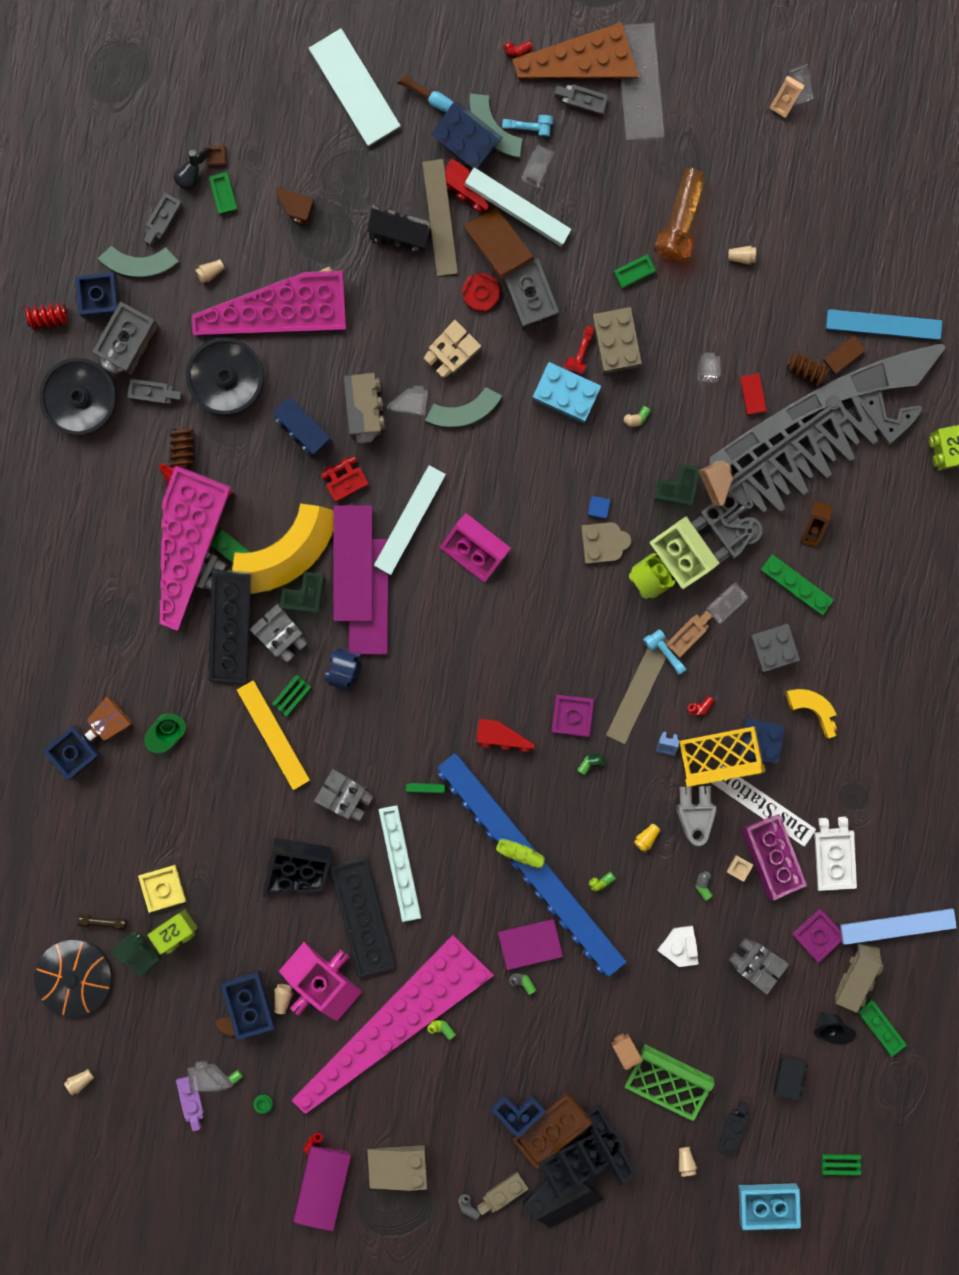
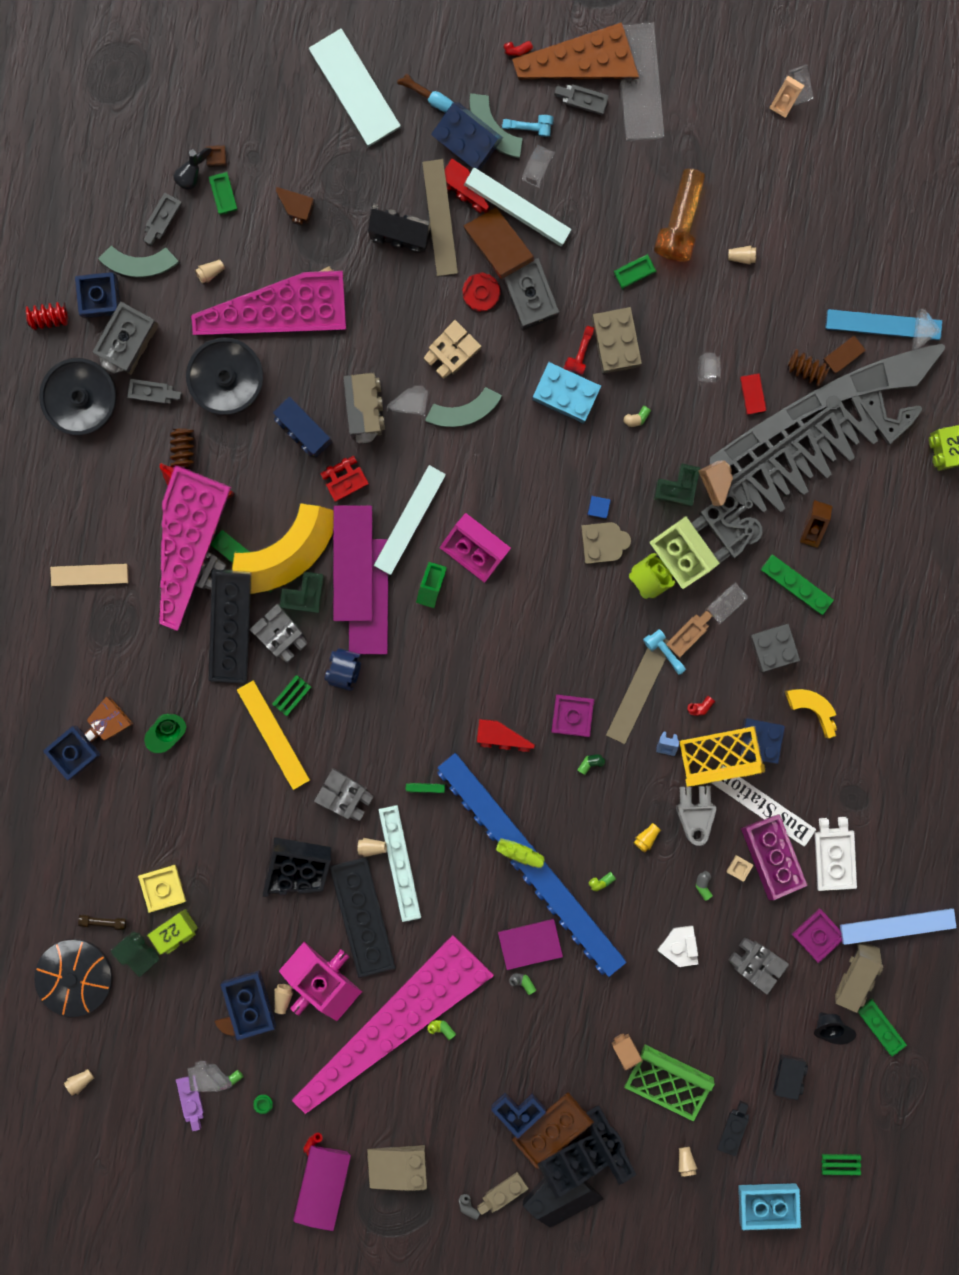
none -> tan tile [50,564,129,586]
none -> tan cone [358,838,387,857]
none -> green slope [416,562,447,608]
none -> clear slope [912,309,941,350]

